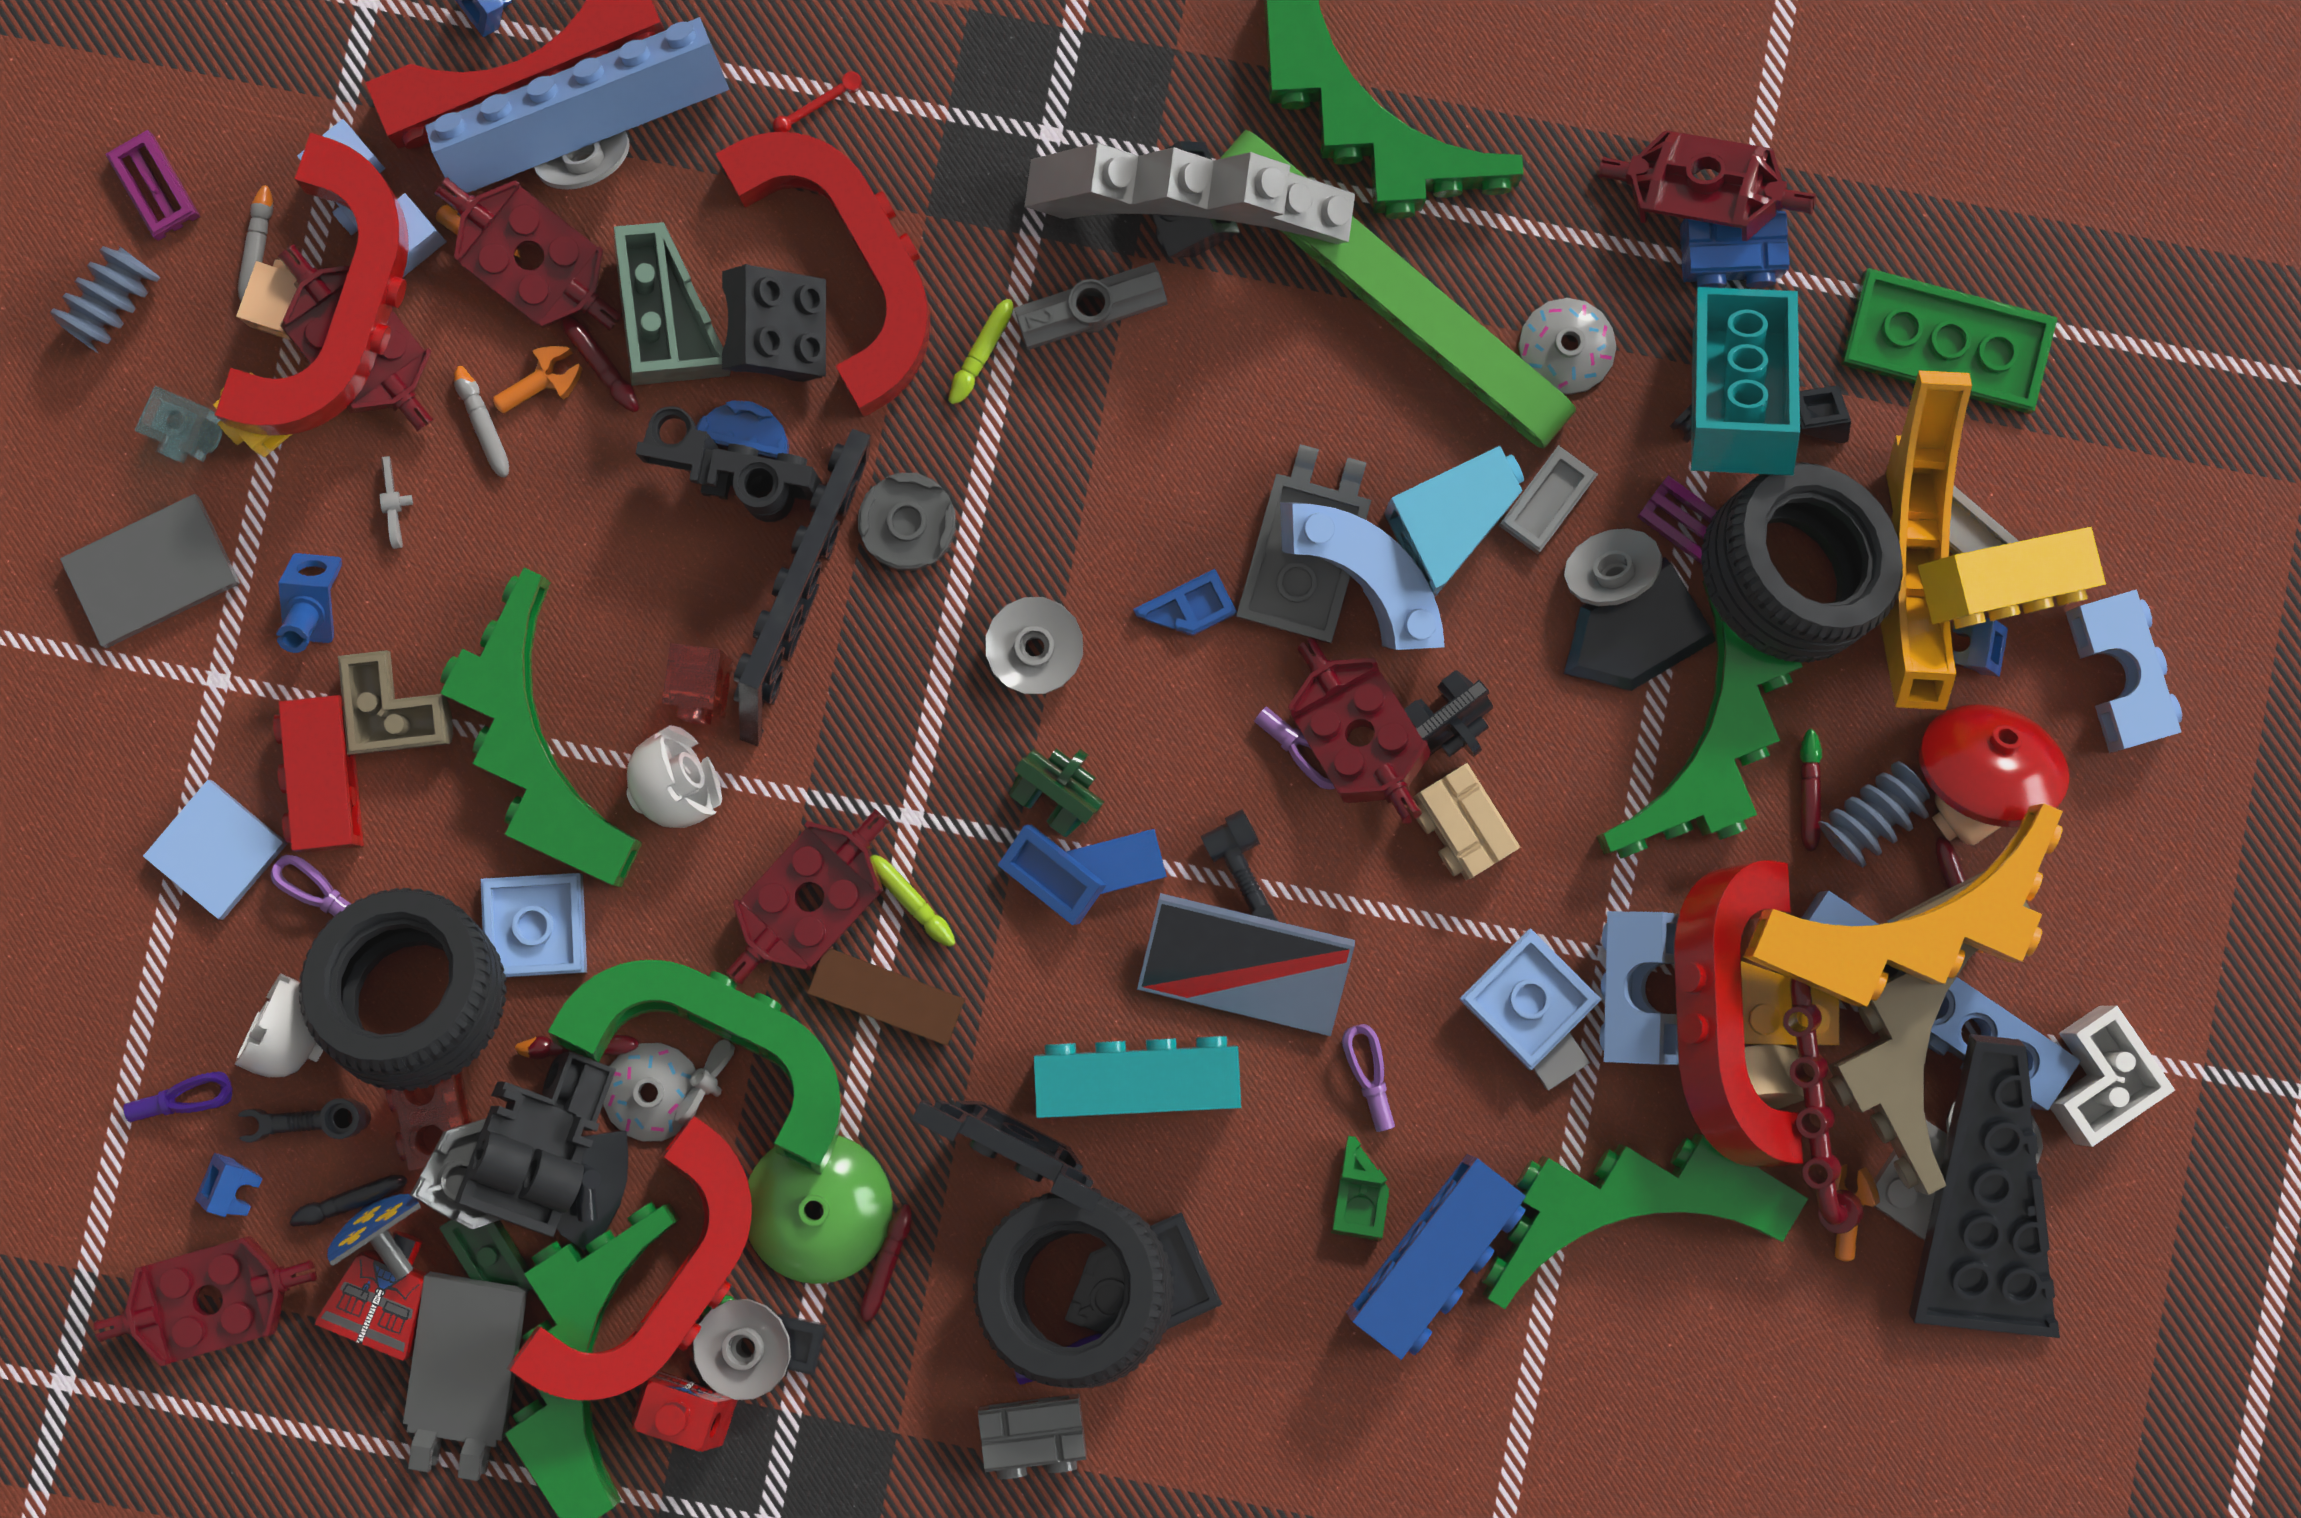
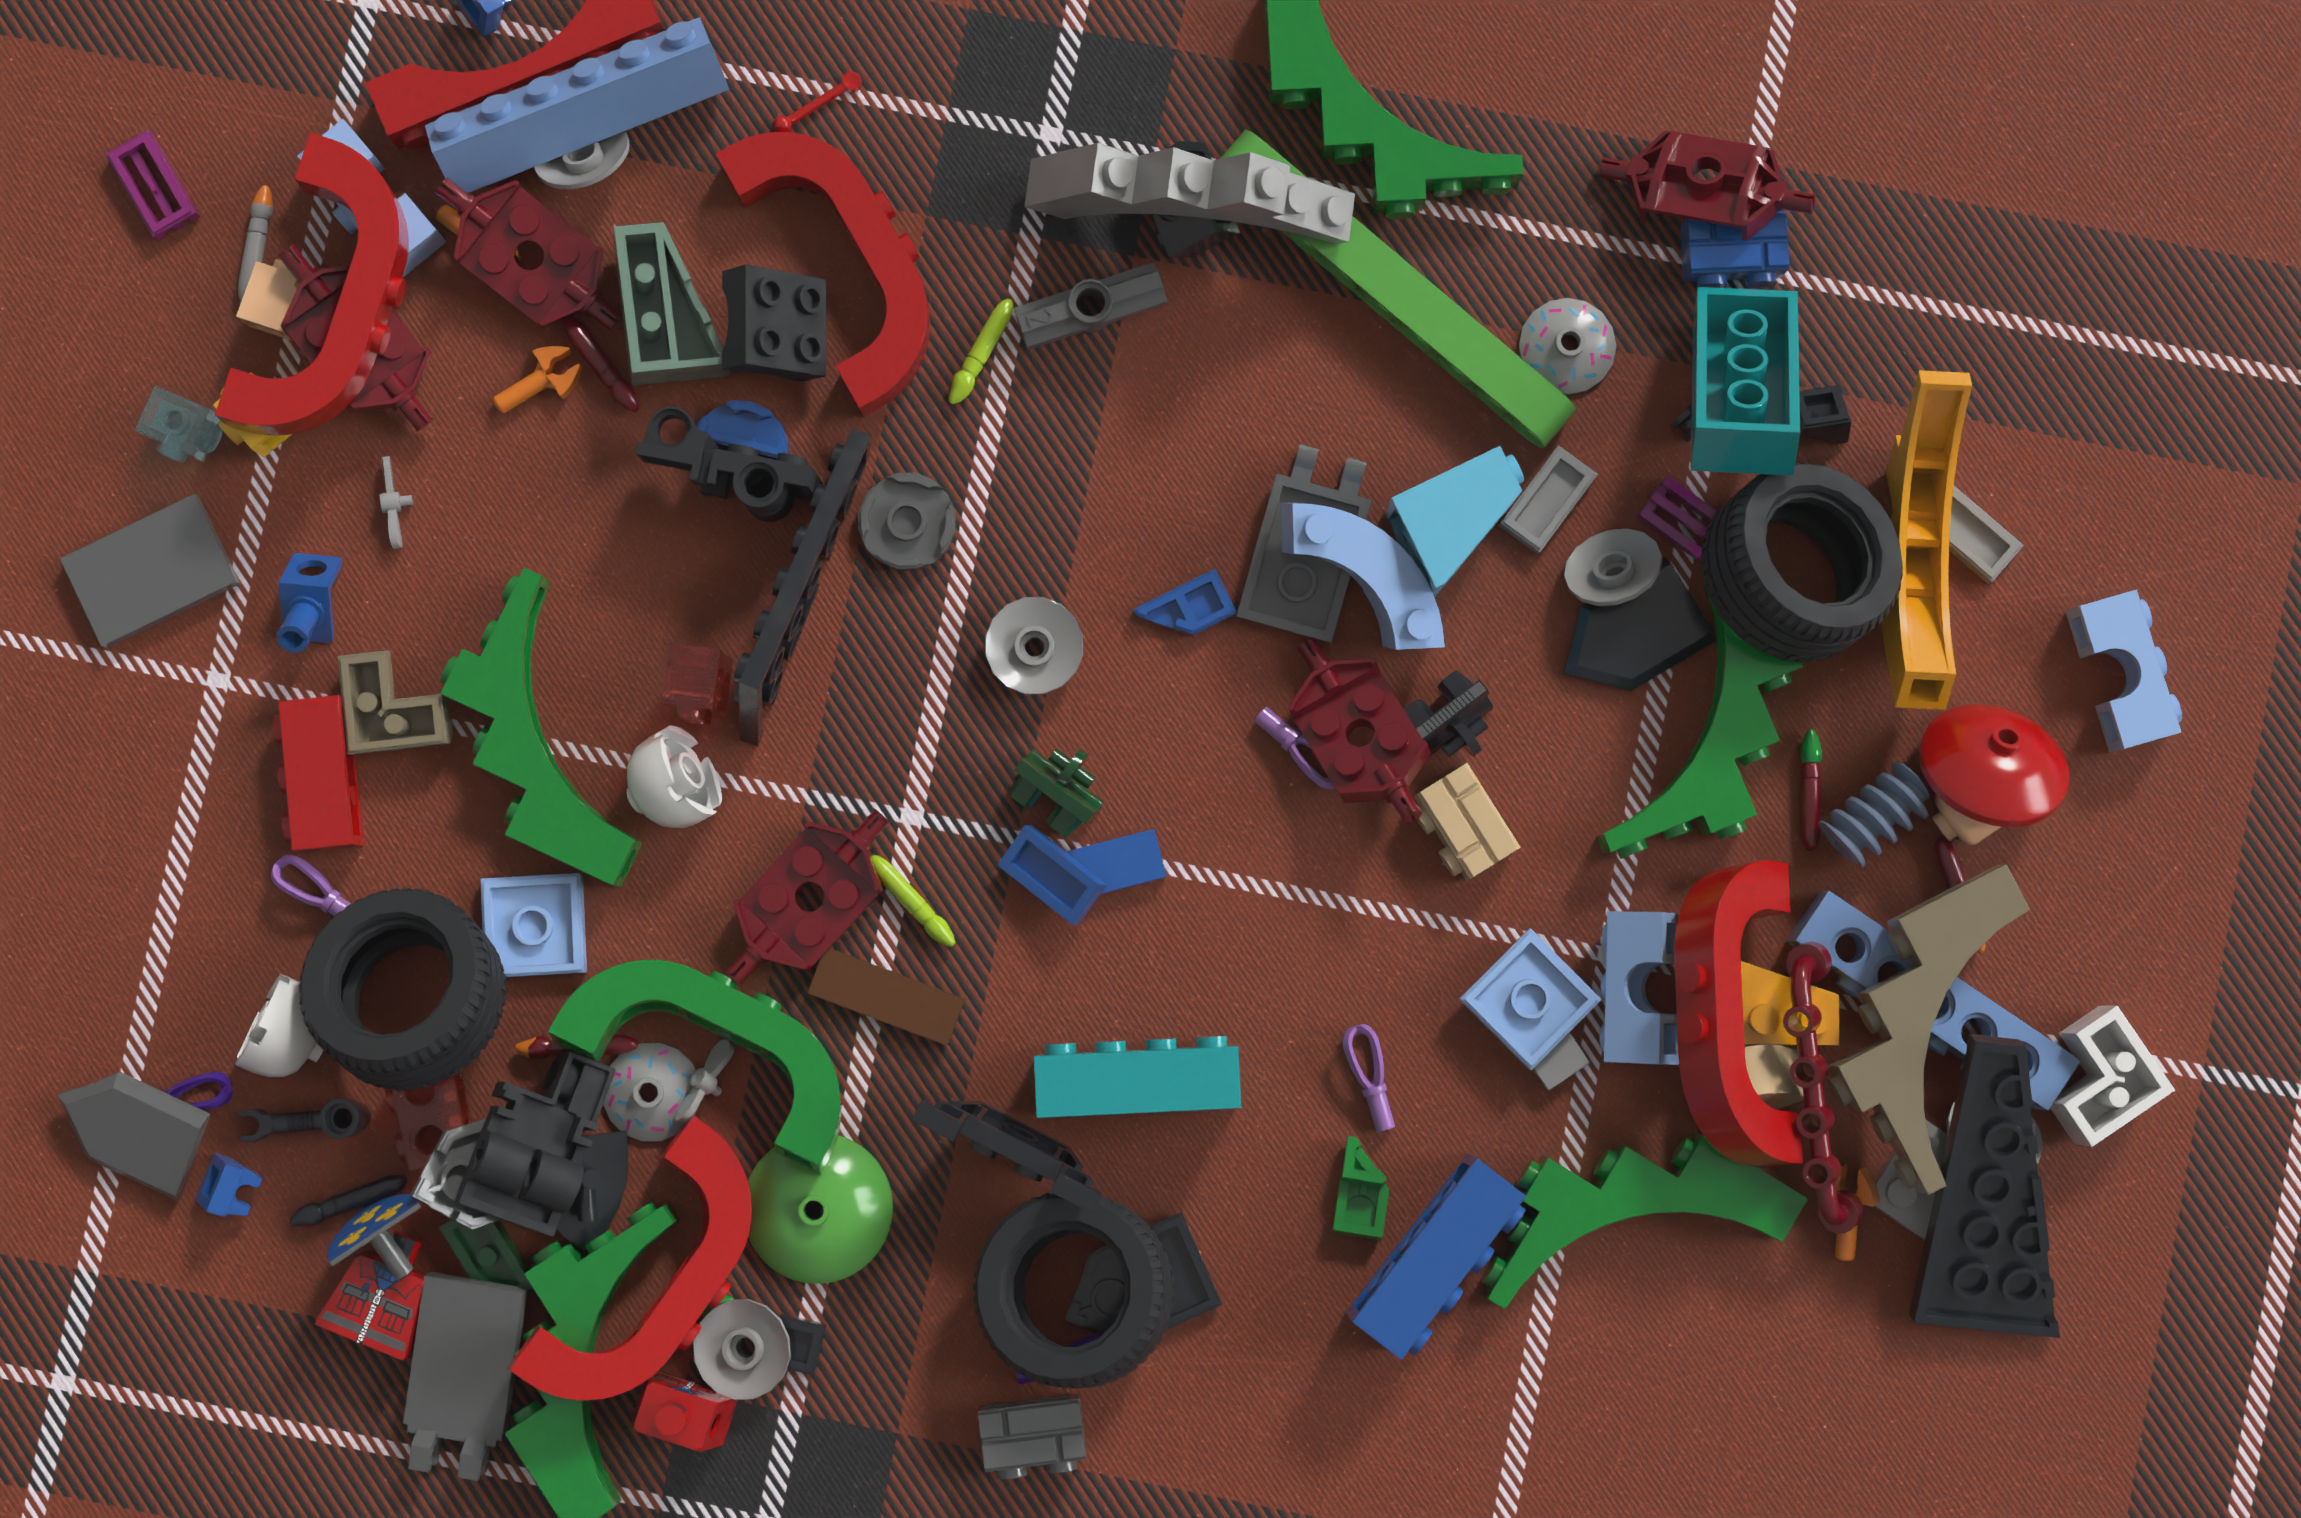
sand blue piece [50,245,160,354] -> none
dark red plate [93,1236,317,1367] -> none
light blue tile [143,780,288,920] -> none
light grey piece [454,366,509,477] -> none
dark red piece [860,1204,912,1322] -> none
tile [1137,893,1355,1036] -> none
black brick [1201,809,1279,922] -> none
light orange arch [1743,803,2063,1007] -> none
green tile [1841,268,2058,414] -> none
yellow brick [1918,527,2106,629] -> none
blue tile [1953,618,2008,677] -> none
none -> dark grey tile [57,1072,211,1201]

